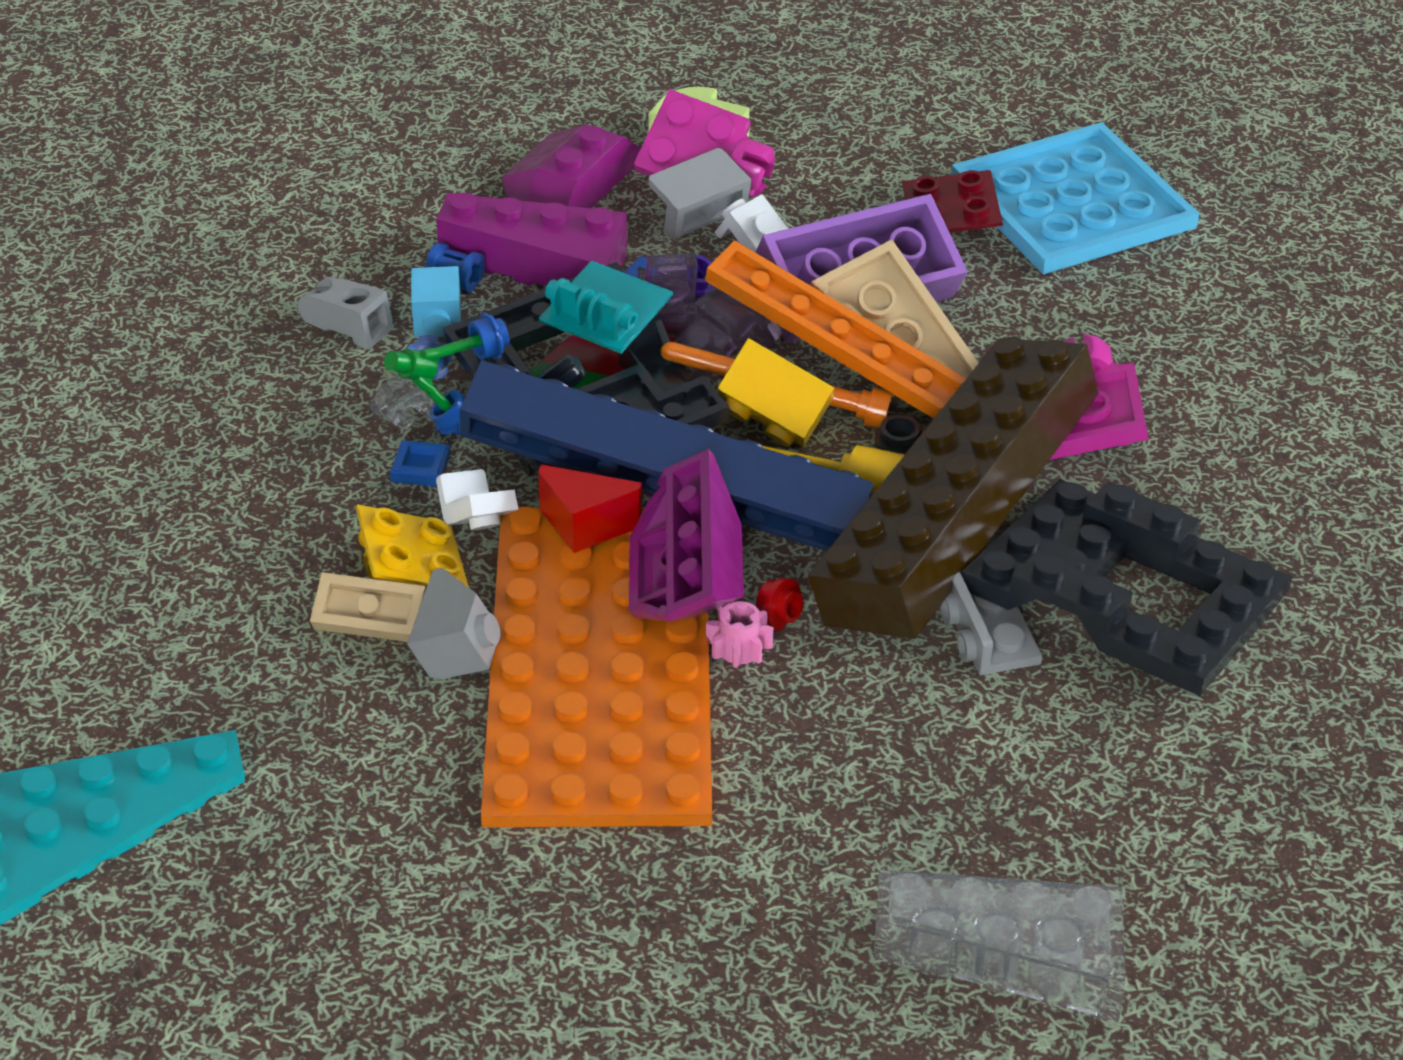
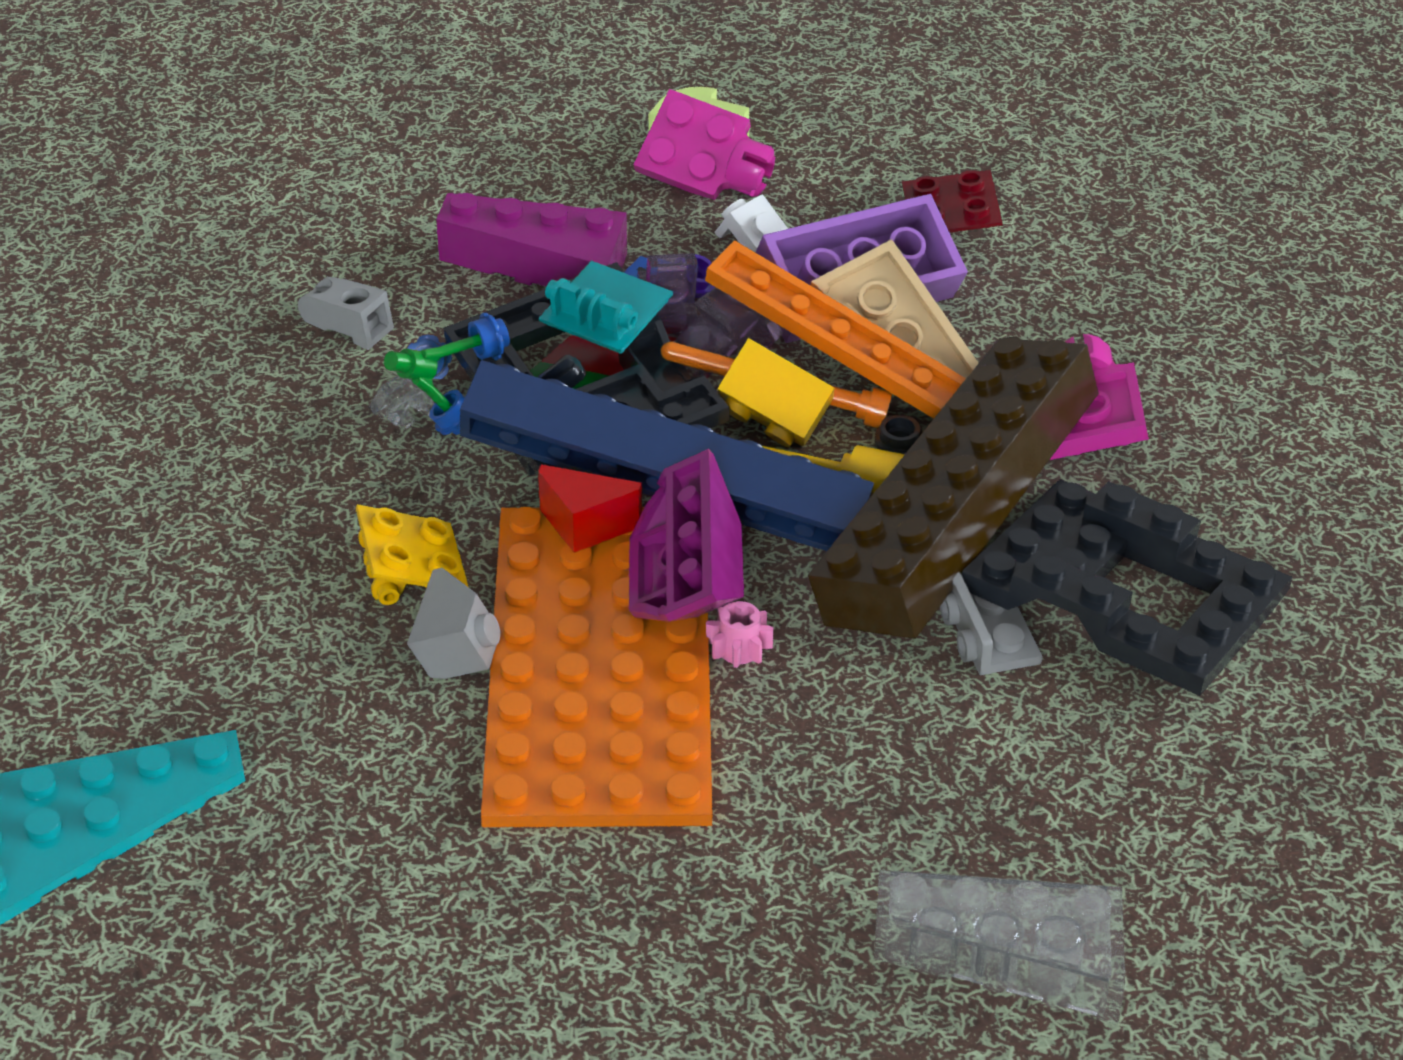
tan plate [310,572,426,642] -> none
blue tile [390,440,451,487] -> none
medium azure brick [411,266,461,337] -> none
blue bush [425,243,485,293] -> none
white bracket [436,469,518,531] -> none
magenta wedge [502,124,641,208] -> none
light grey panel [648,148,751,239] -> none
red plate [755,577,804,631] -> none
medium azure plate [951,122,1199,275] -> none

